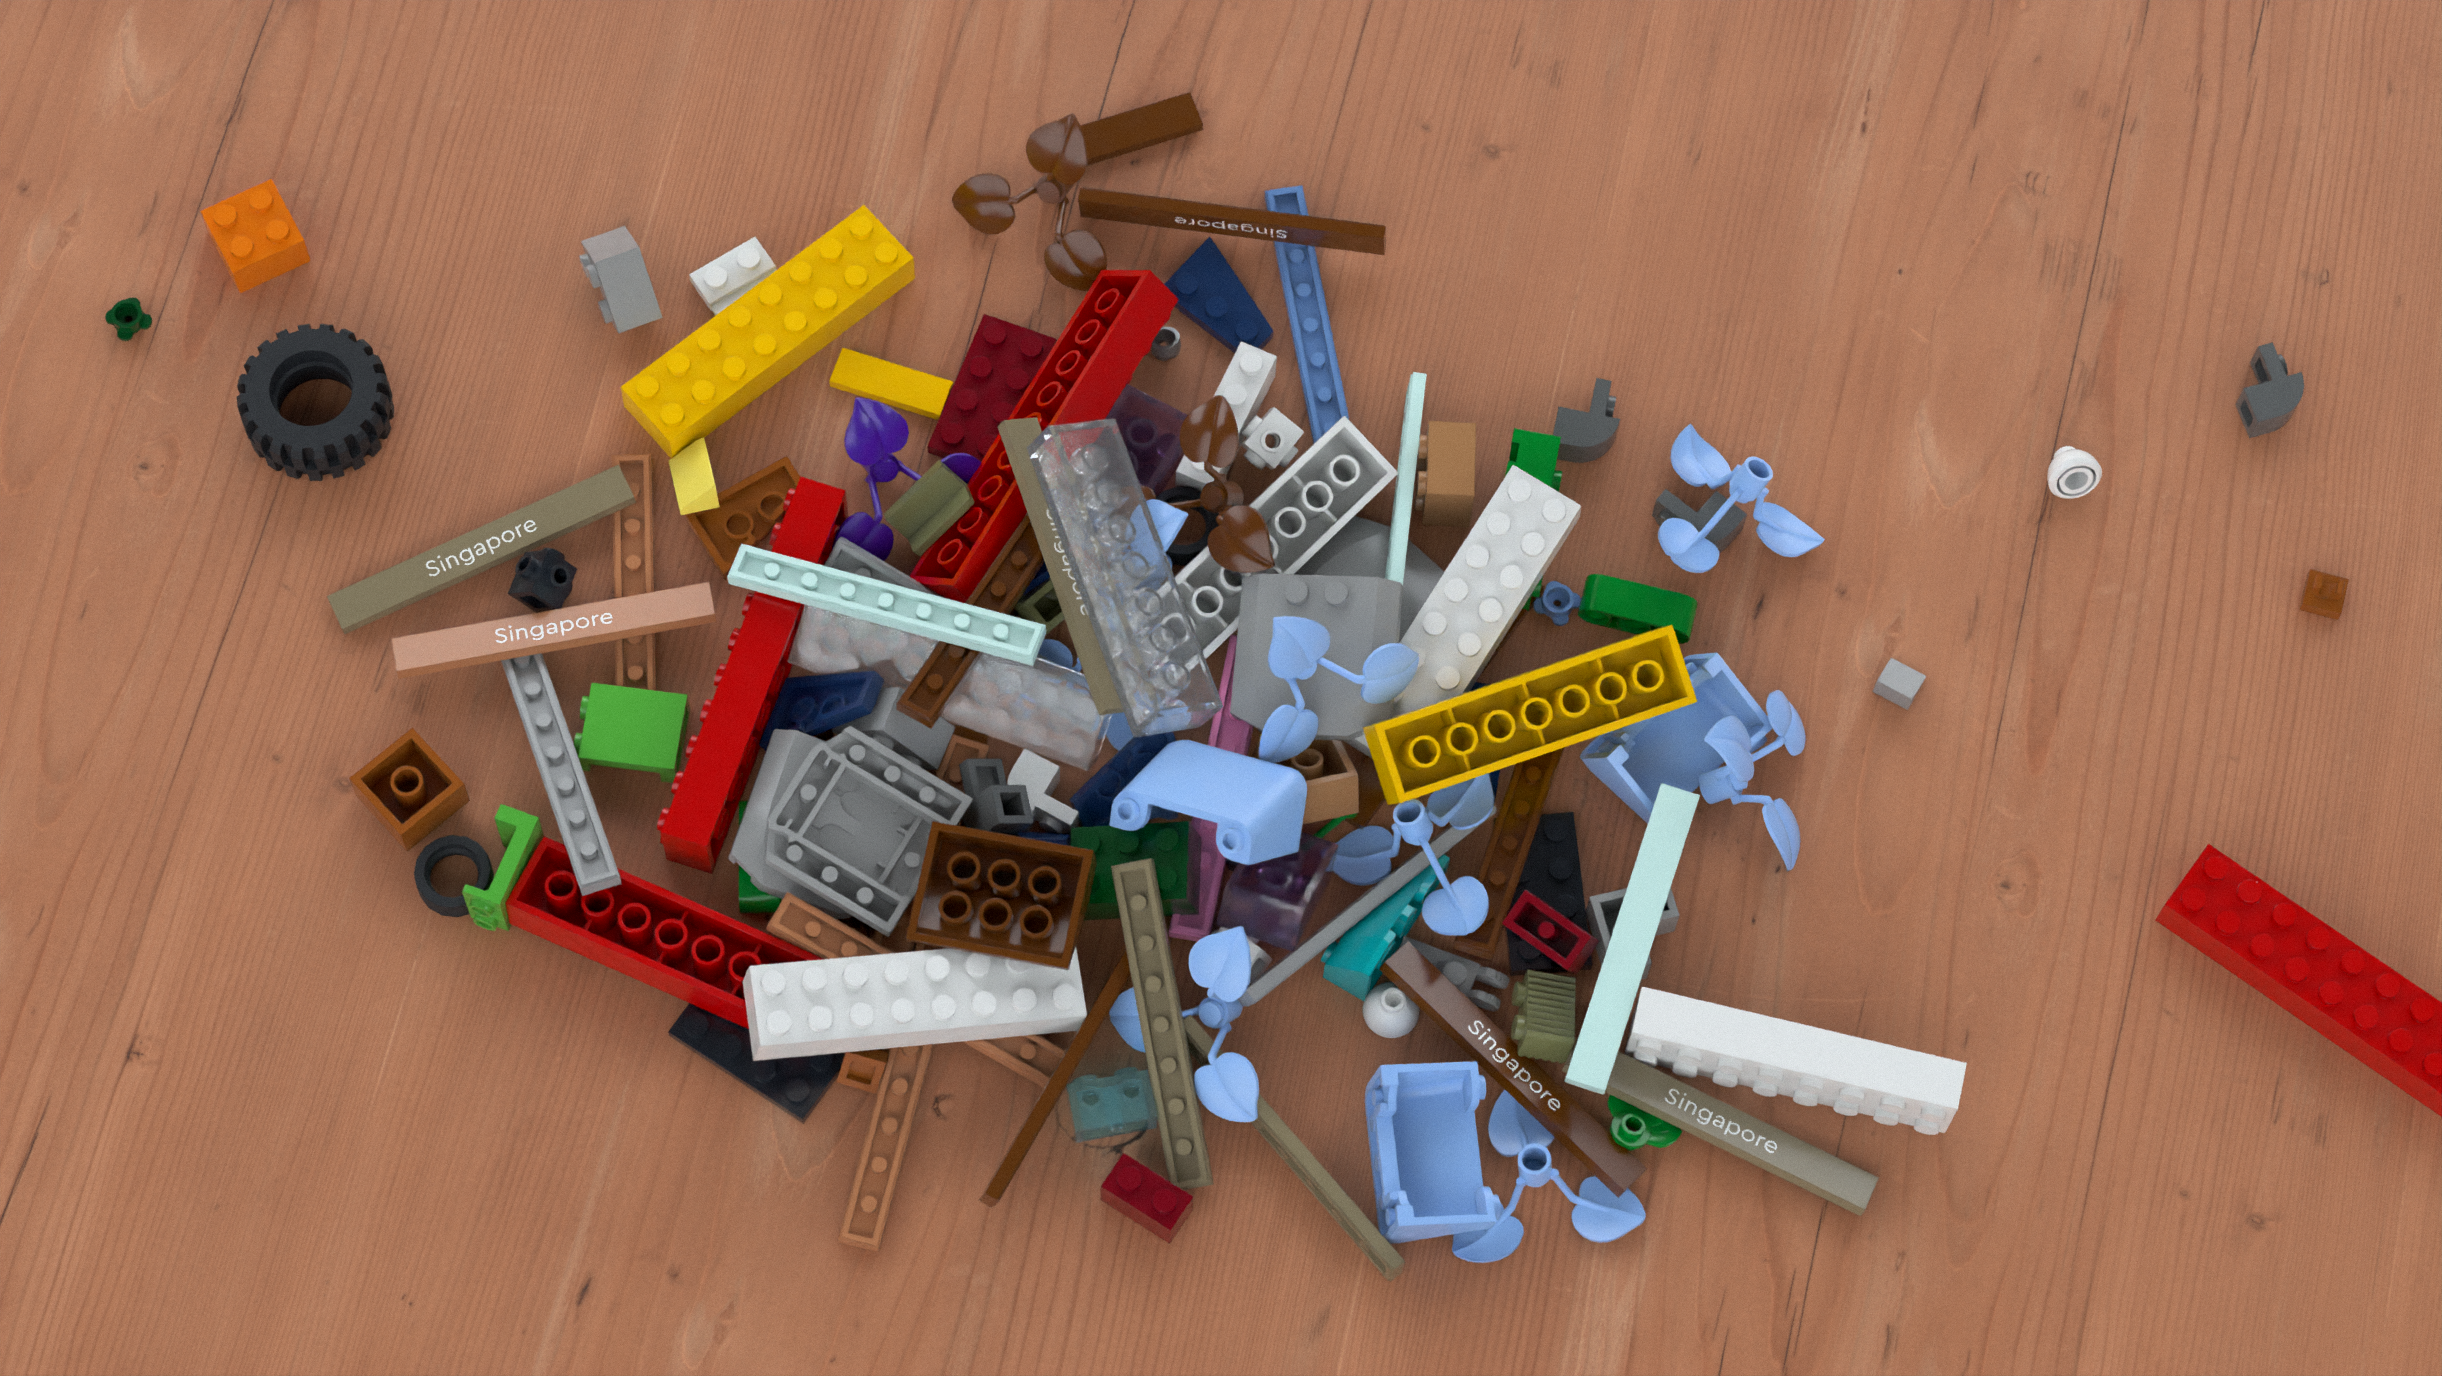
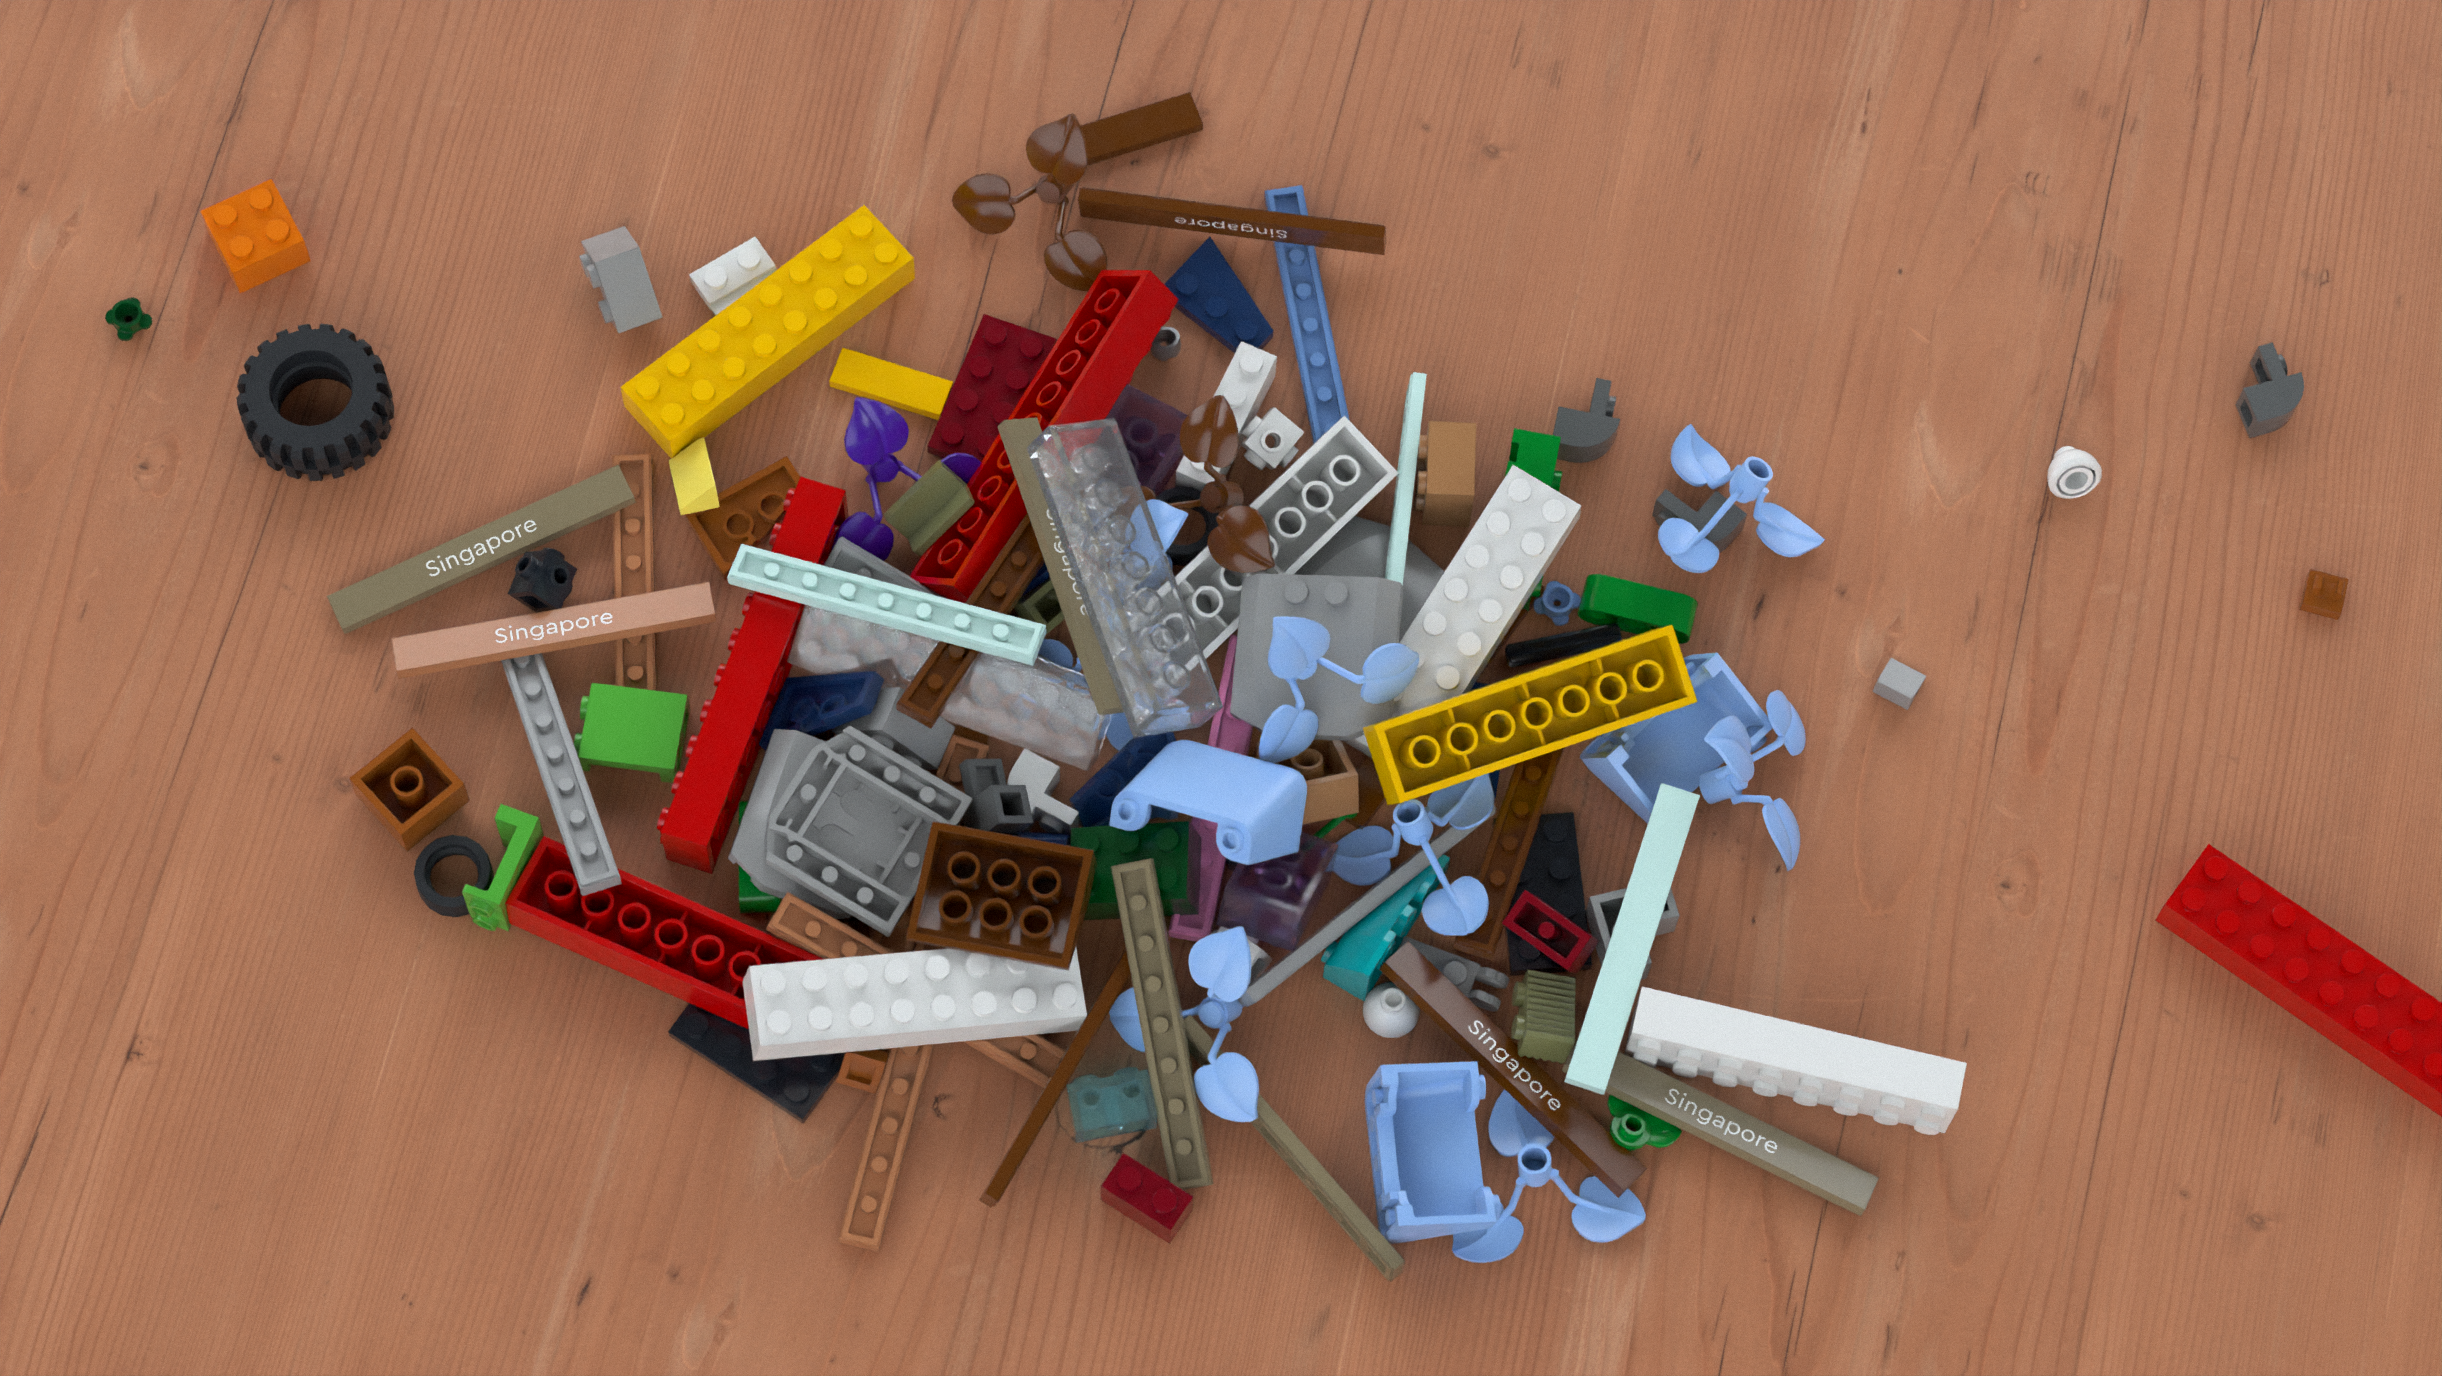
none -> black axle [1505,623,1622,667]

